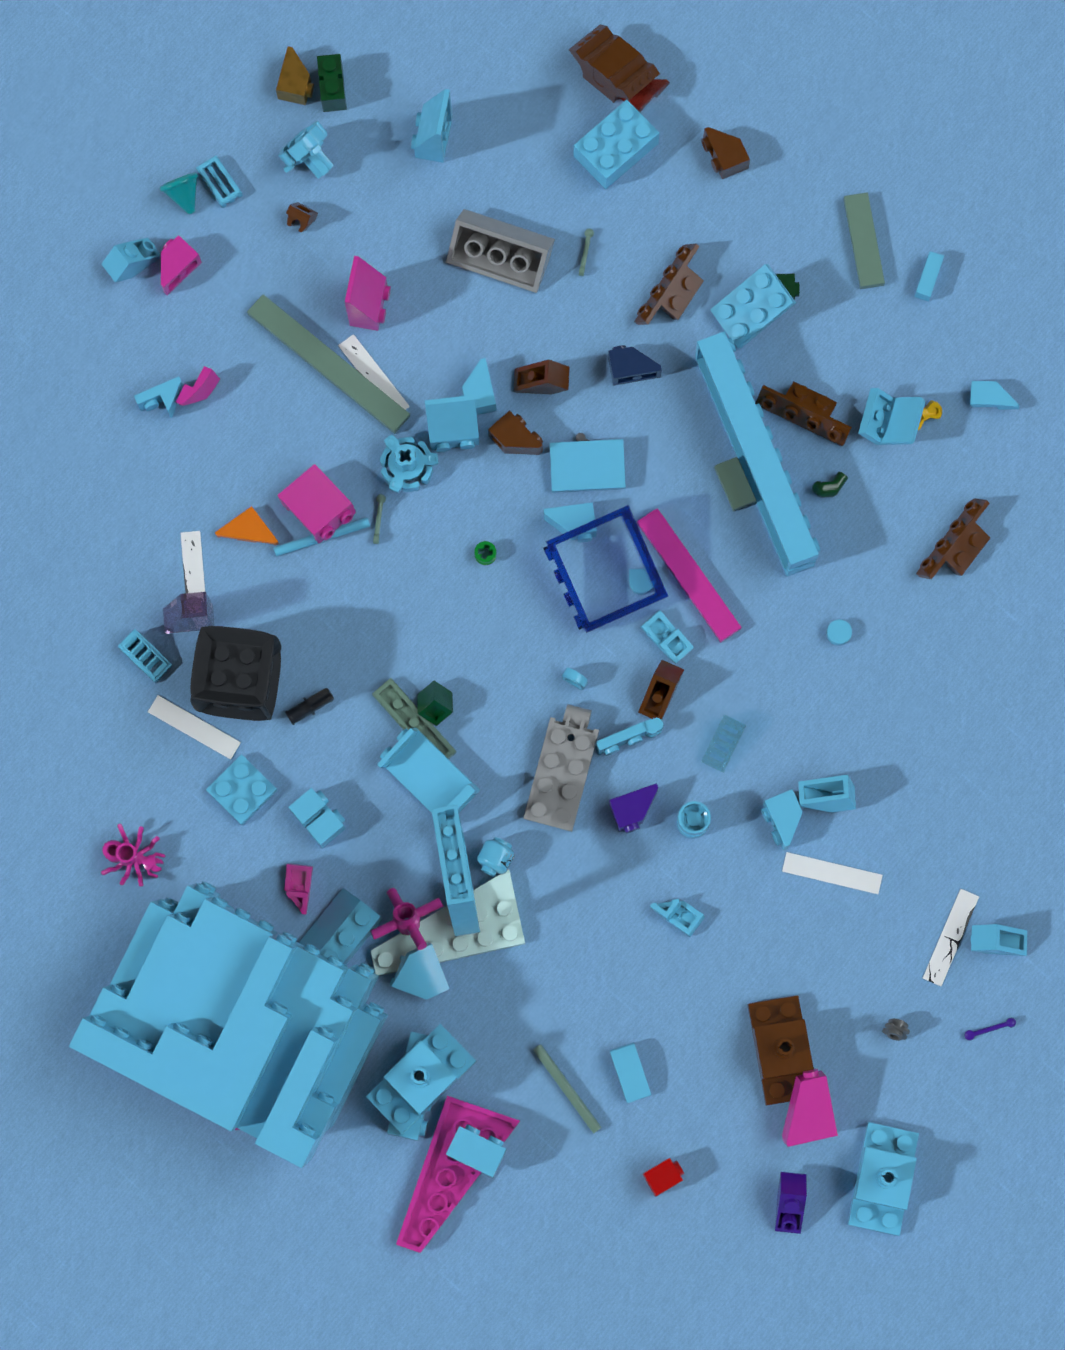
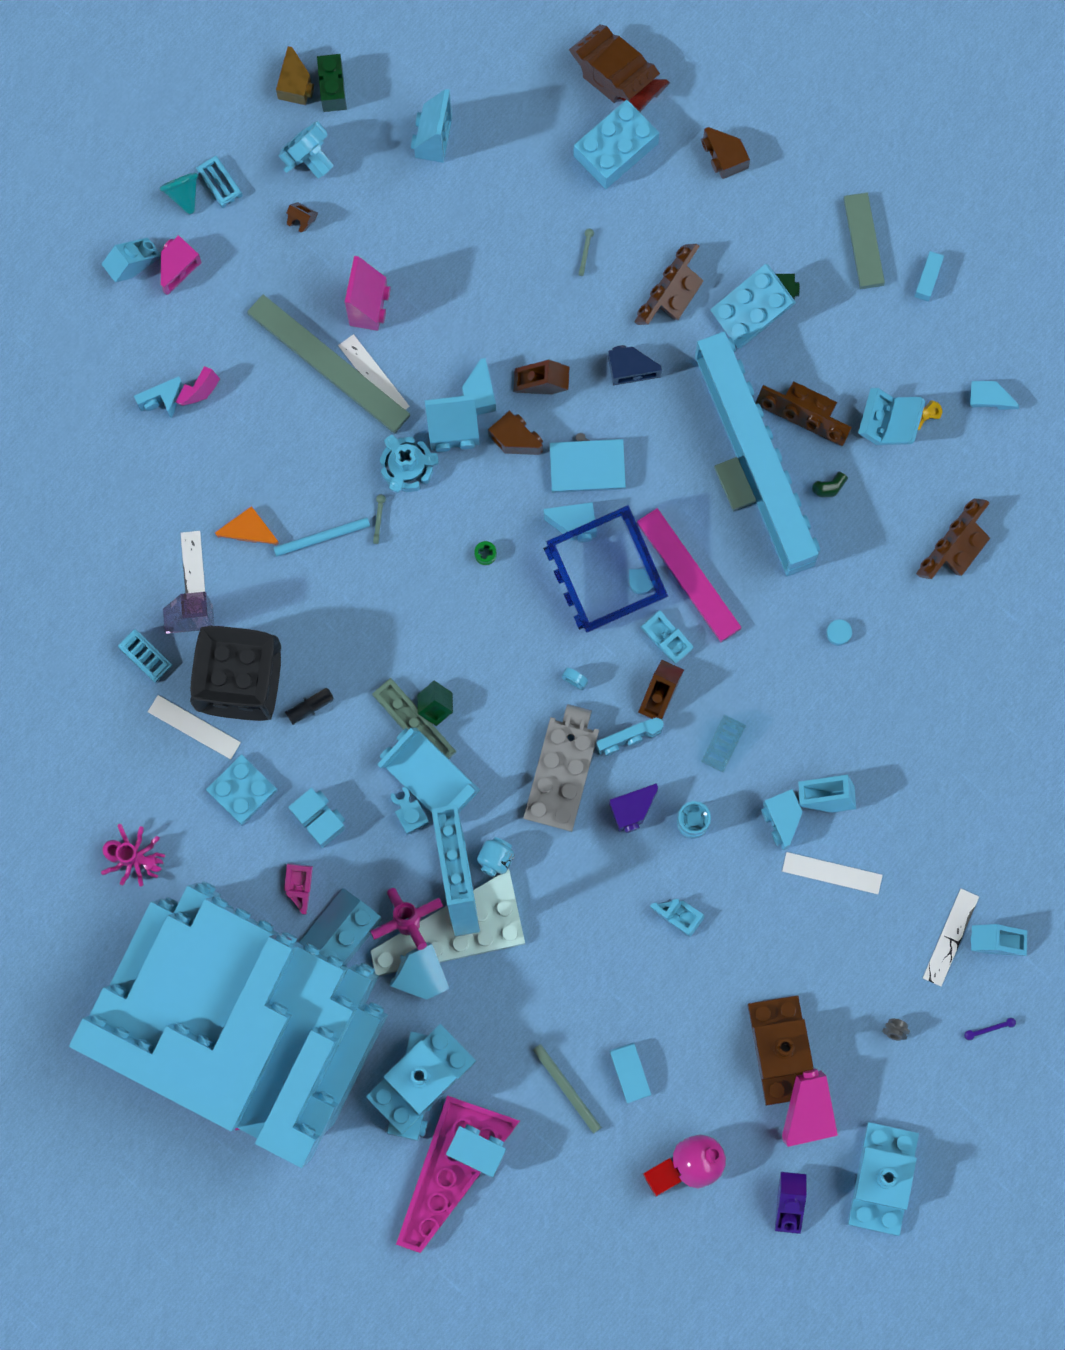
dark pink panel [277,464,356,543] -> none
light grey slope [446,209,555,293] -> none
none -> medium azure plate [391,787,429,835]
none -> dark pink cylinder [673,1134,726,1189]

